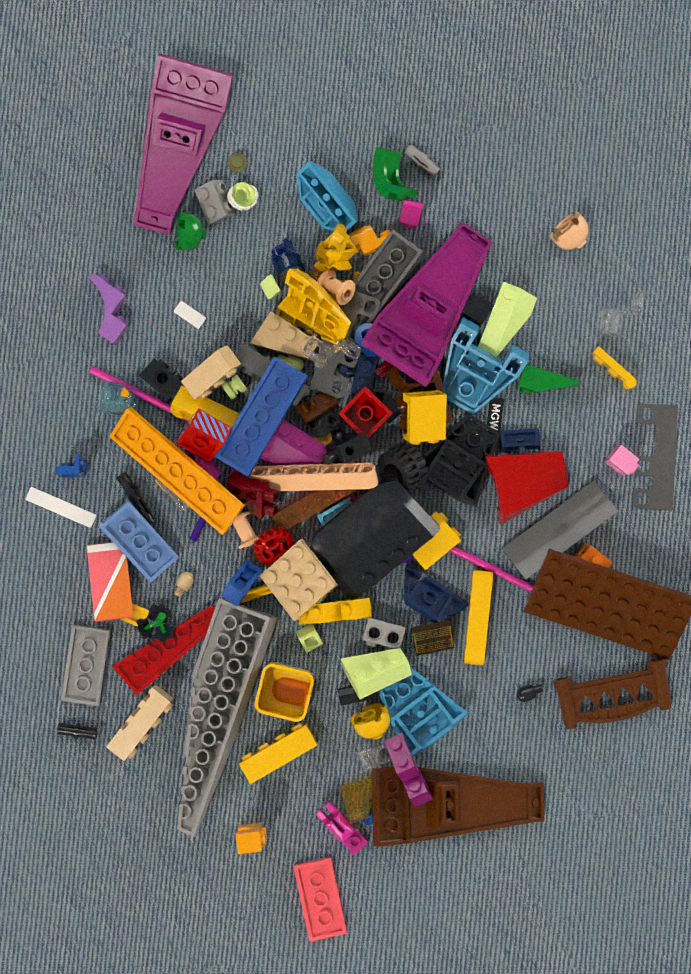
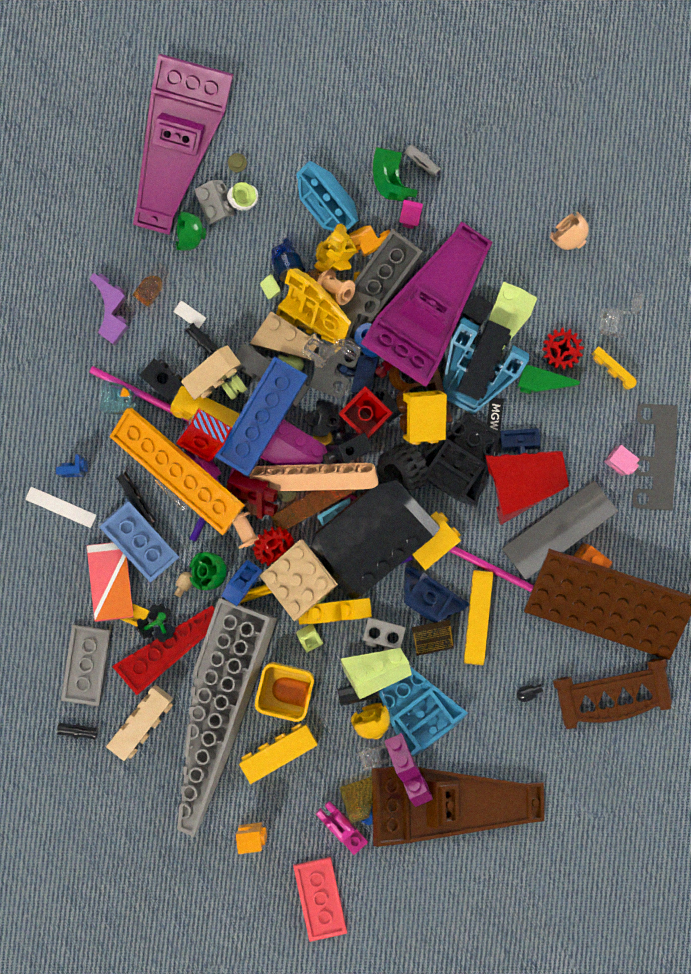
reddish brown plate [296,392,339,424] -> none
none -> rock [133,276,163,308]
none -> black pin [185,323,220,356]
none -> green cylinder [189,552,227,591]
none -> olive plate [278,491,296,502]
none -> black brick [455,320,511,401]
none -> red gear [542,328,584,370]

